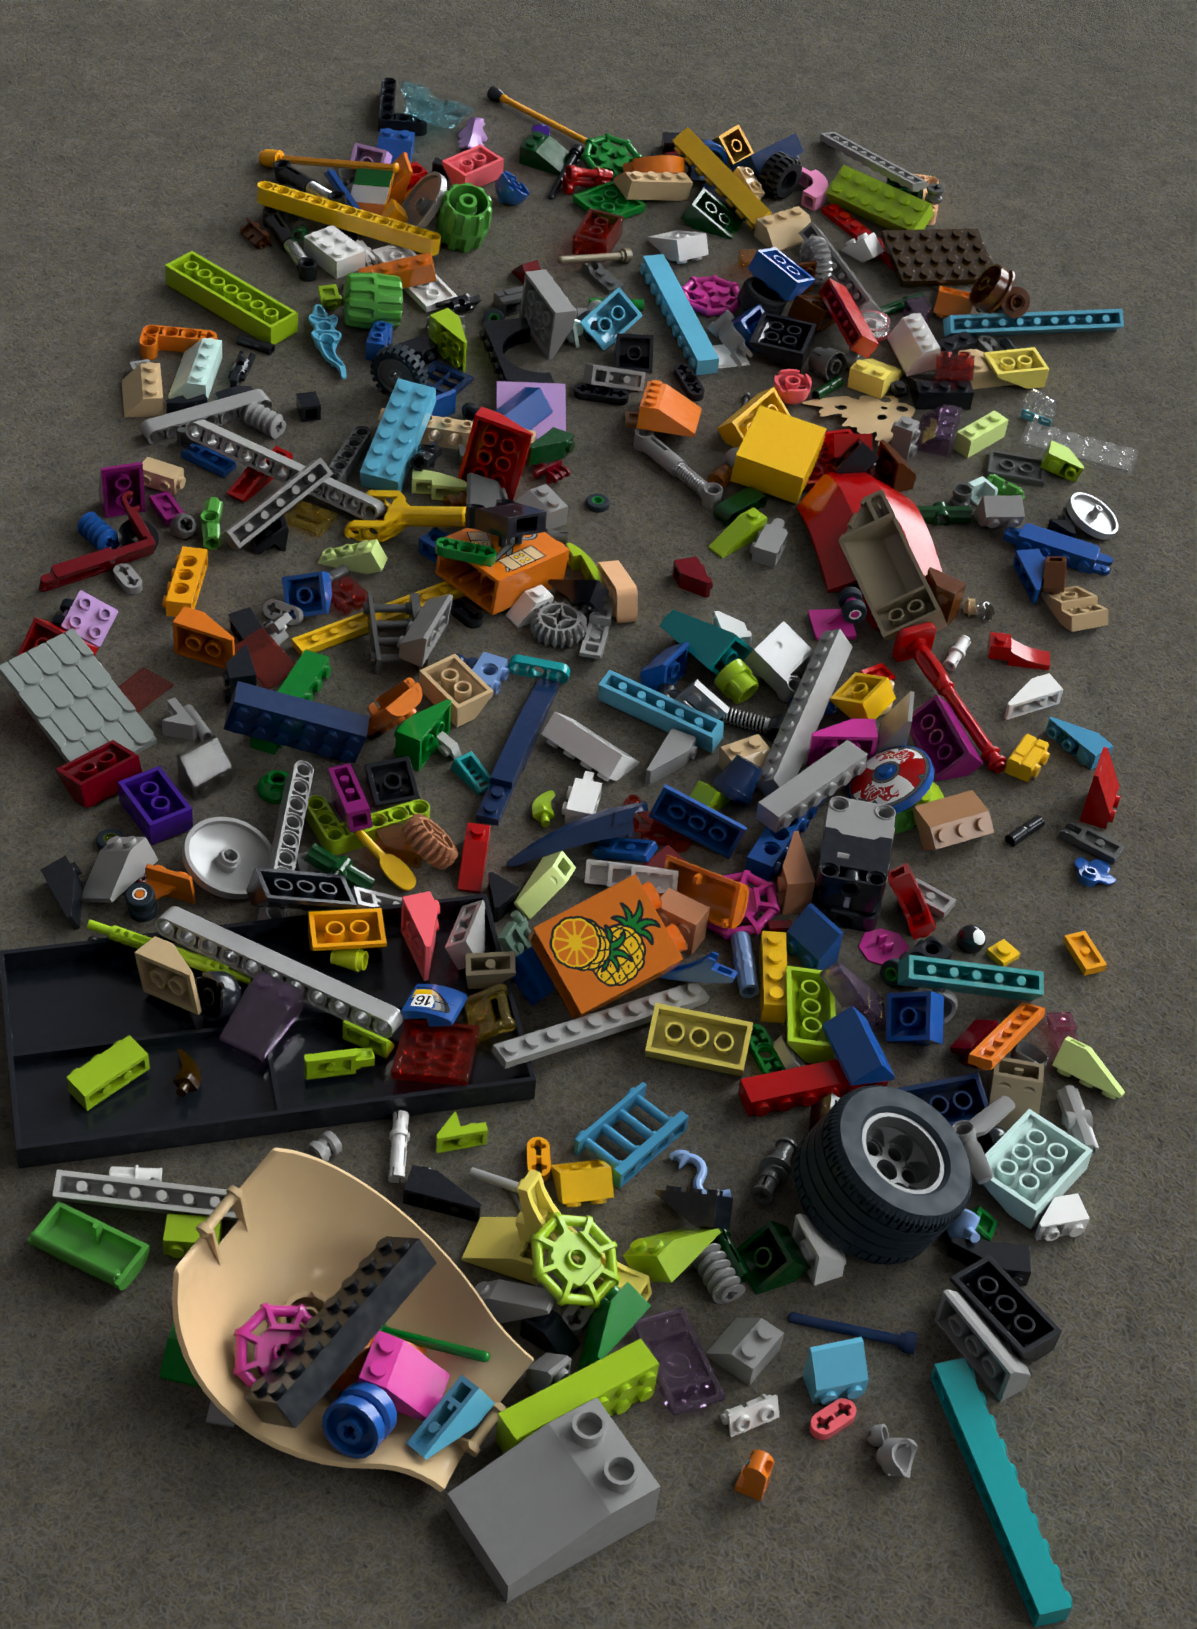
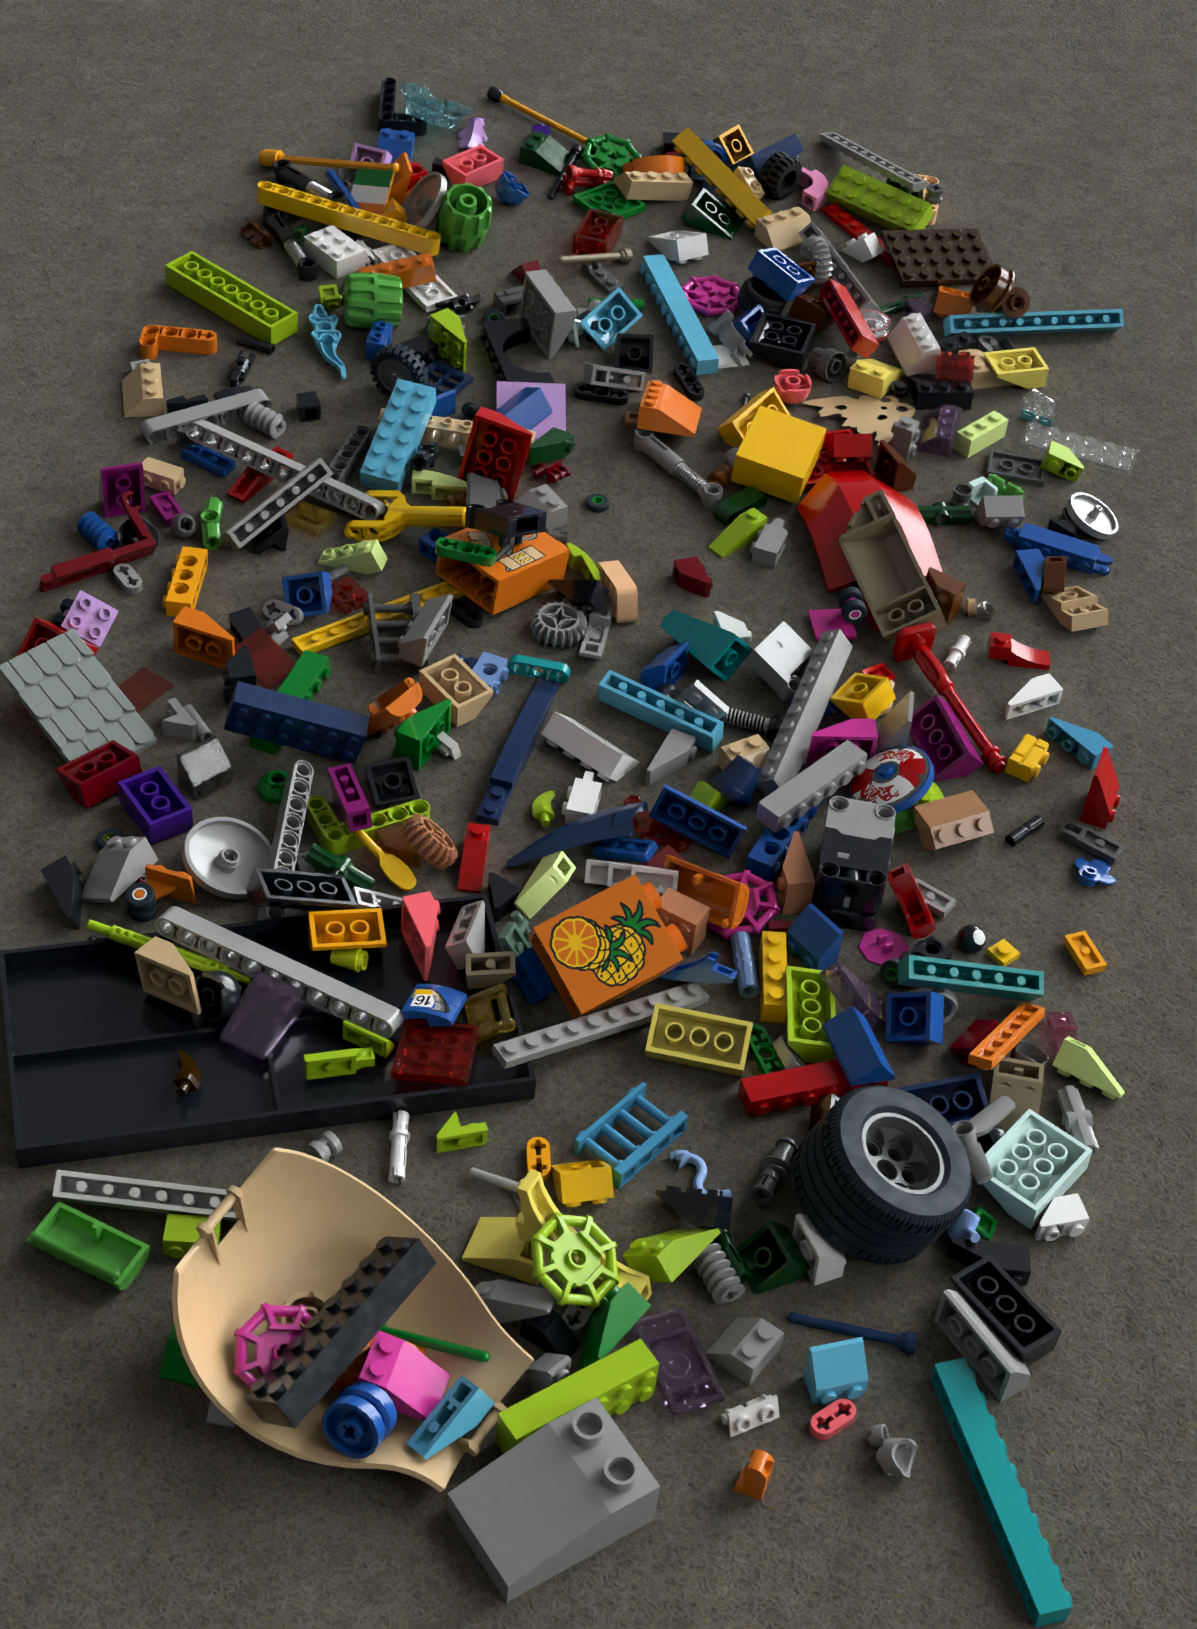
lime brick [66,1035,150,1111] -> none
white axle [109,1165,162,1182] -> none
light aqua slope [168,338,222,399] -> none
black slope [403,1165,481,1222] -> none
teal slope [451,751,491,795] -> none
white slope [506,584,554,628] -> none
lime piece [714,659,759,704] -> none
clear orange panel [737,249,757,268] -> none
dark green piece [811,376,844,400] -> none
black slope [831,438,879,474] -> none

